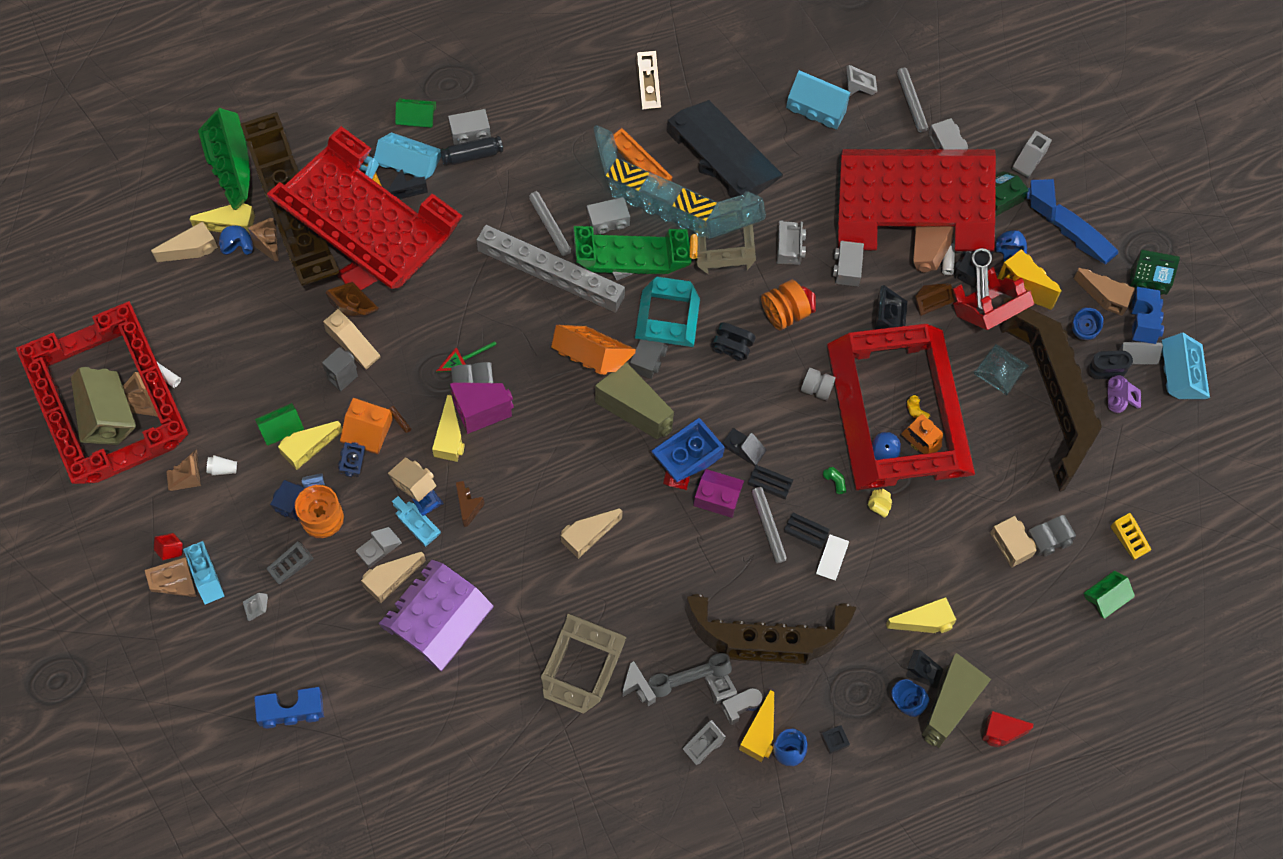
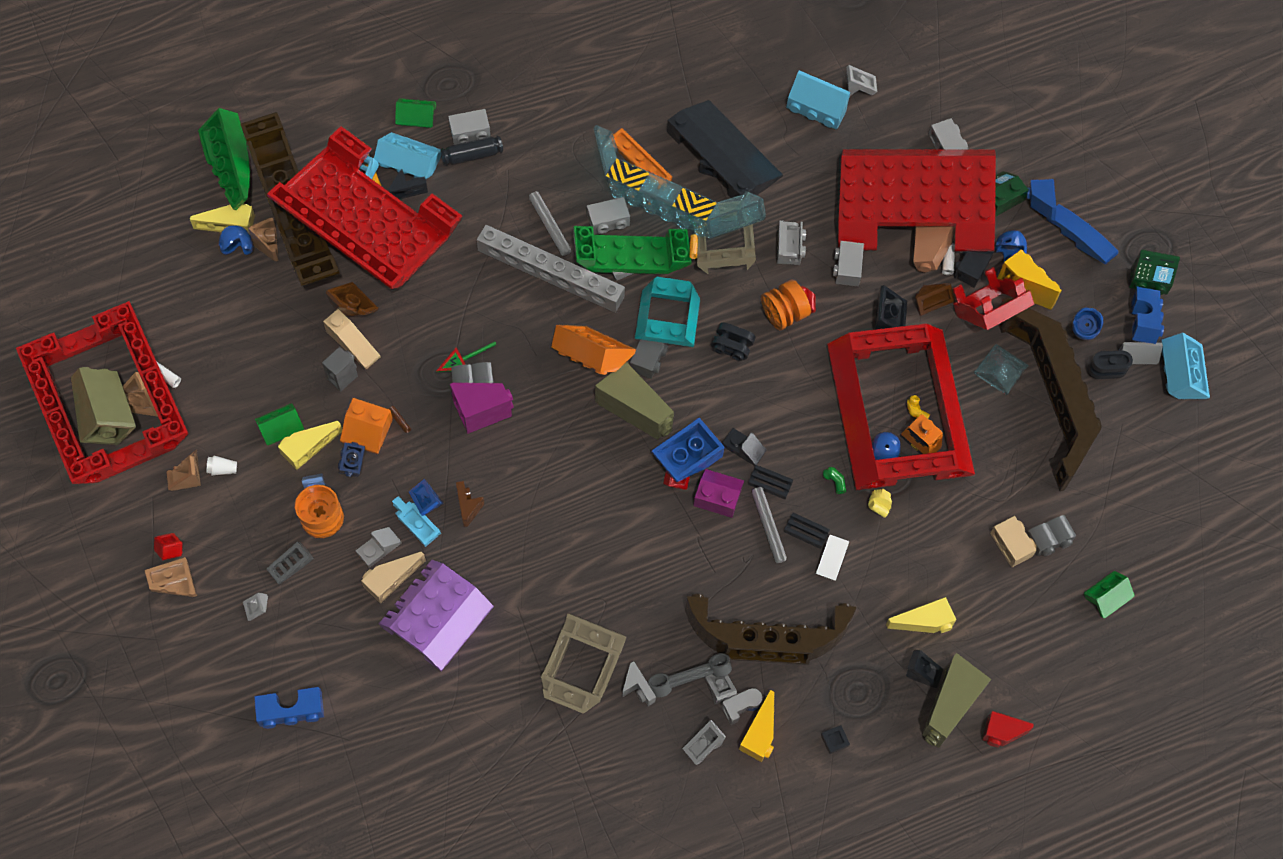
tan slope [151,221,218,262] -> none
medium azure slope [183,541,224,604] -> none
dark blue head [270,480,305,521] -> none
red panel [337,261,379,290] -> none
tan brick [388,457,436,502] -> none
light yellow slope [432,395,465,462] -> none
tan slope [561,508,623,559] -> none
slope [636,51,661,109] -> none
blue helmet [773,729,807,766] -> none
light grey wheel [801,368,836,401] -> none
blue helmet [891,679,929,717] -> none
light grey axle [897,67,928,133] -> none
piece [971,248,992,312] -> none
light grey slope [1012,130,1052,178] -> none
medium nougat slope [1074,268,1134,316] -> none
medium lavender bracket [1108,375,1141,413] -> none
yellow slope [1111,513,1151,560] -> none

